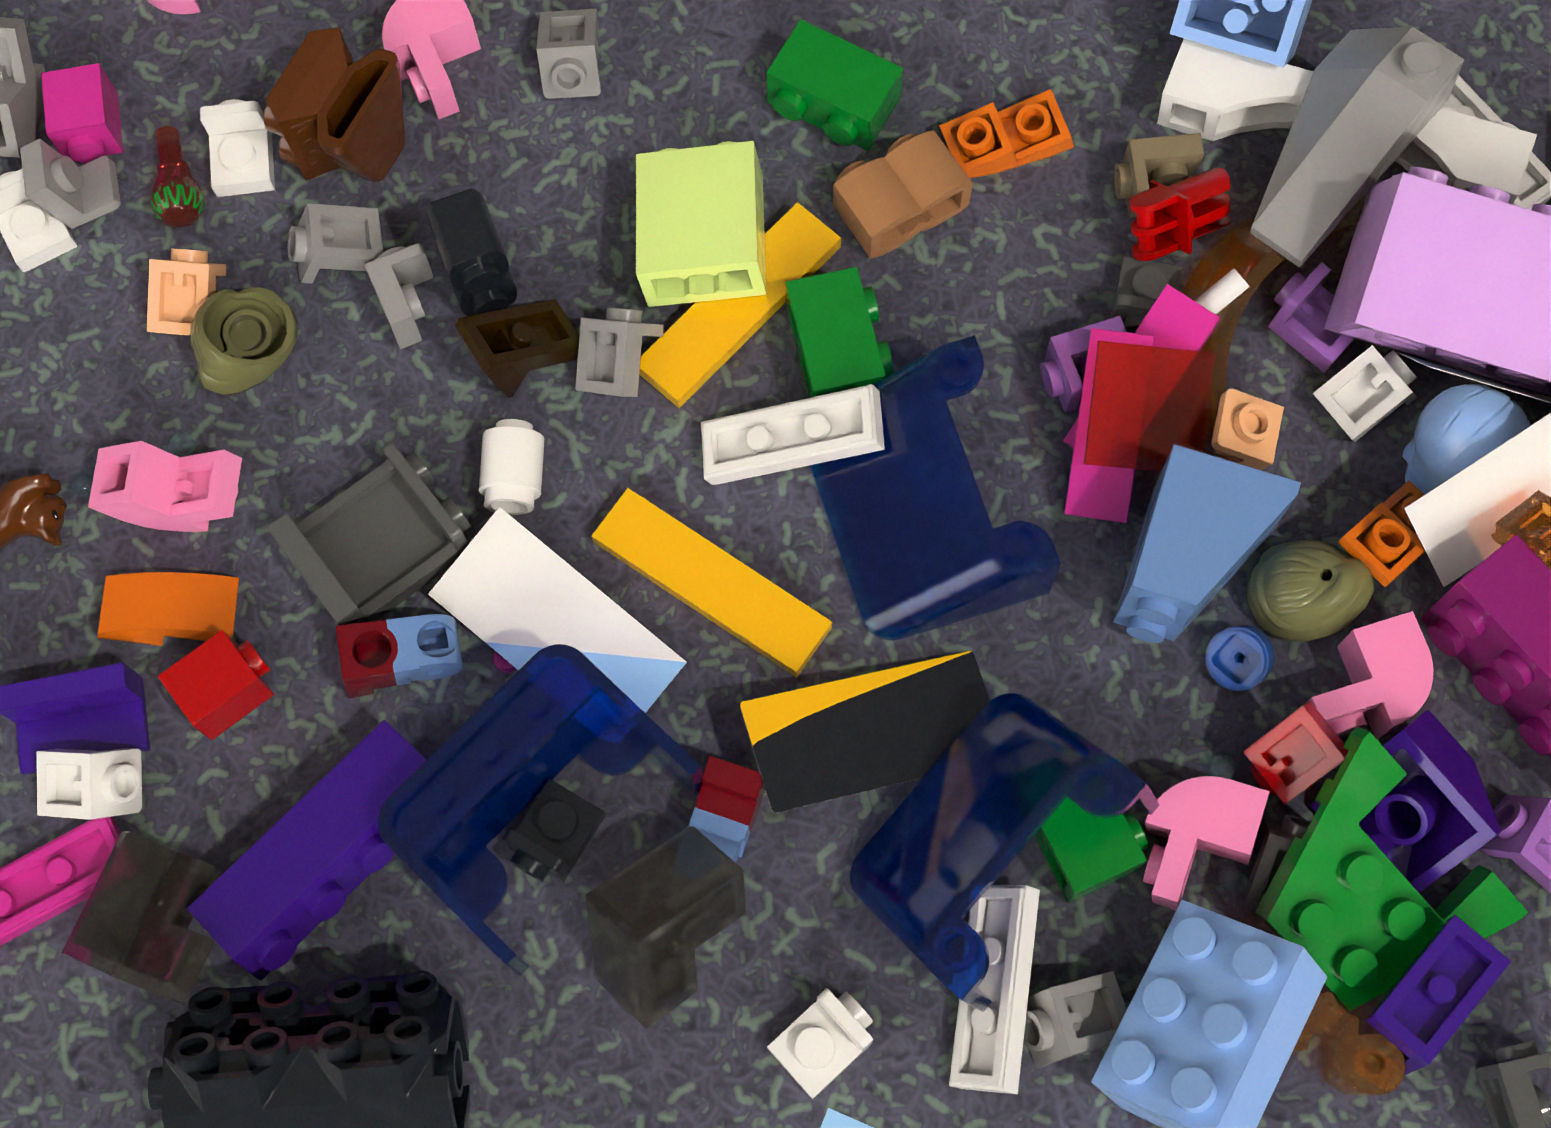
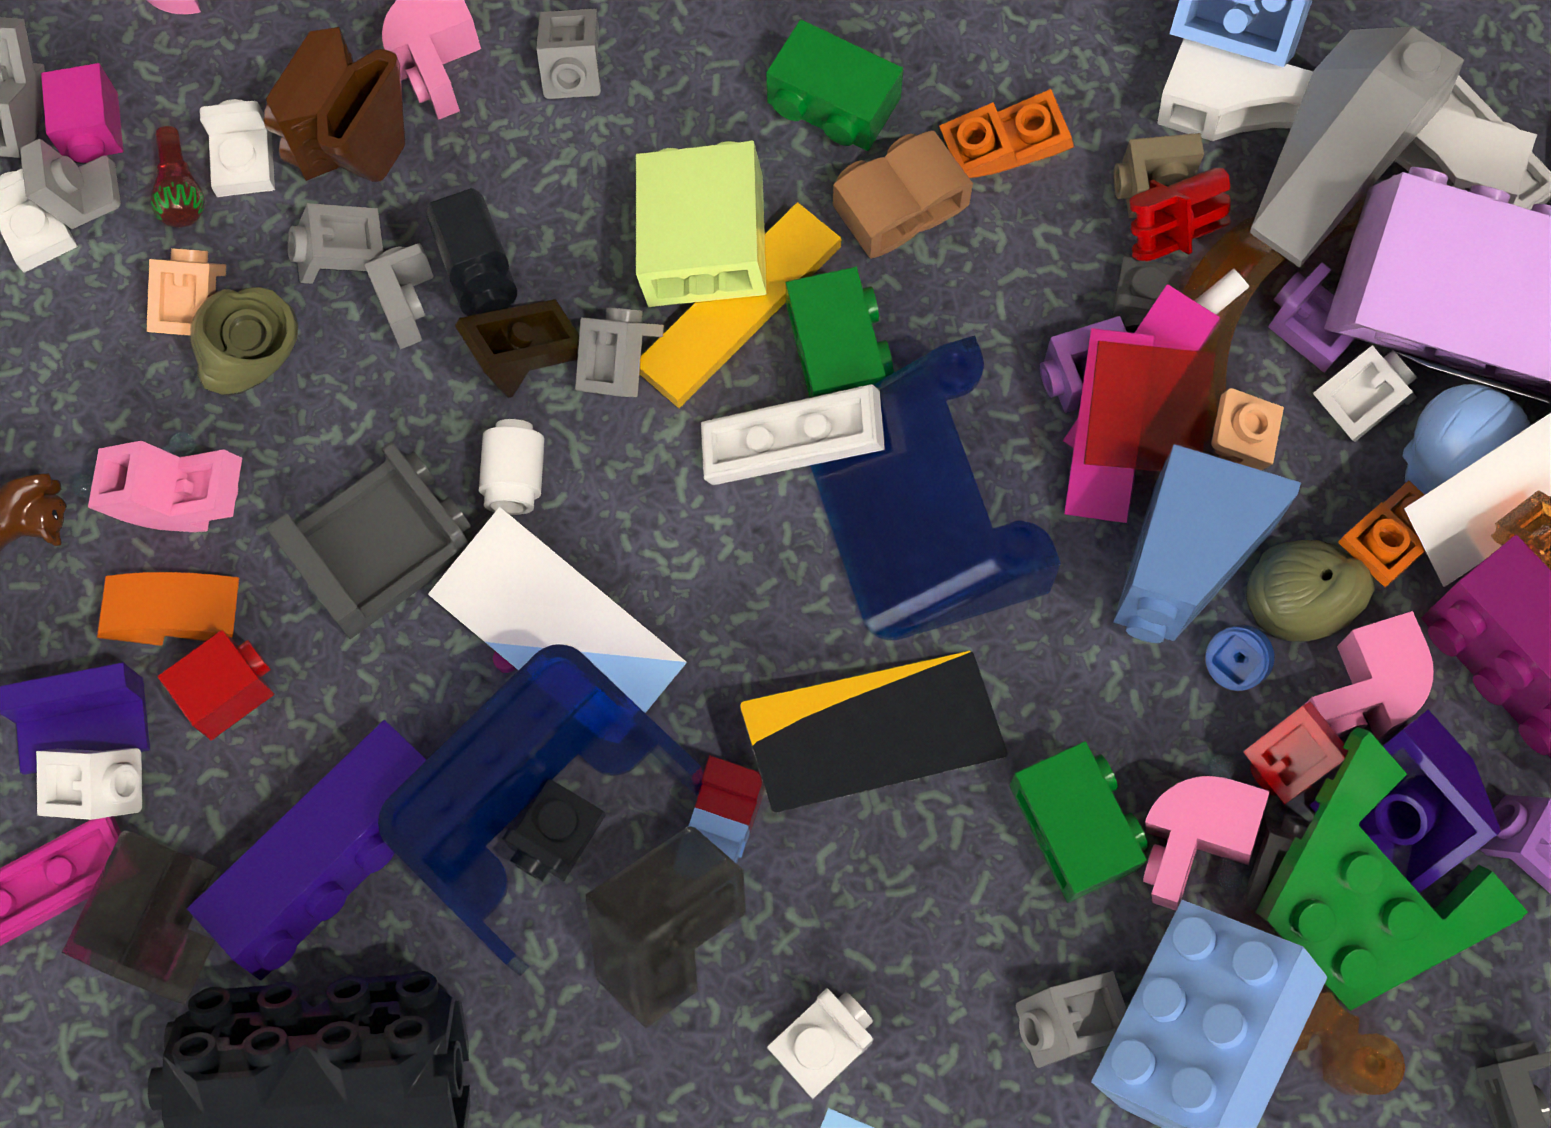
leg [335,614,463,698] -> none
yellow tile [591,488,832,678] -> none
clear blue windscreen [850,693,1160,1012] -> none
white tile [949,885,1040,1094] -> none
dark purple panel [1365,915,1511,1075] -> none

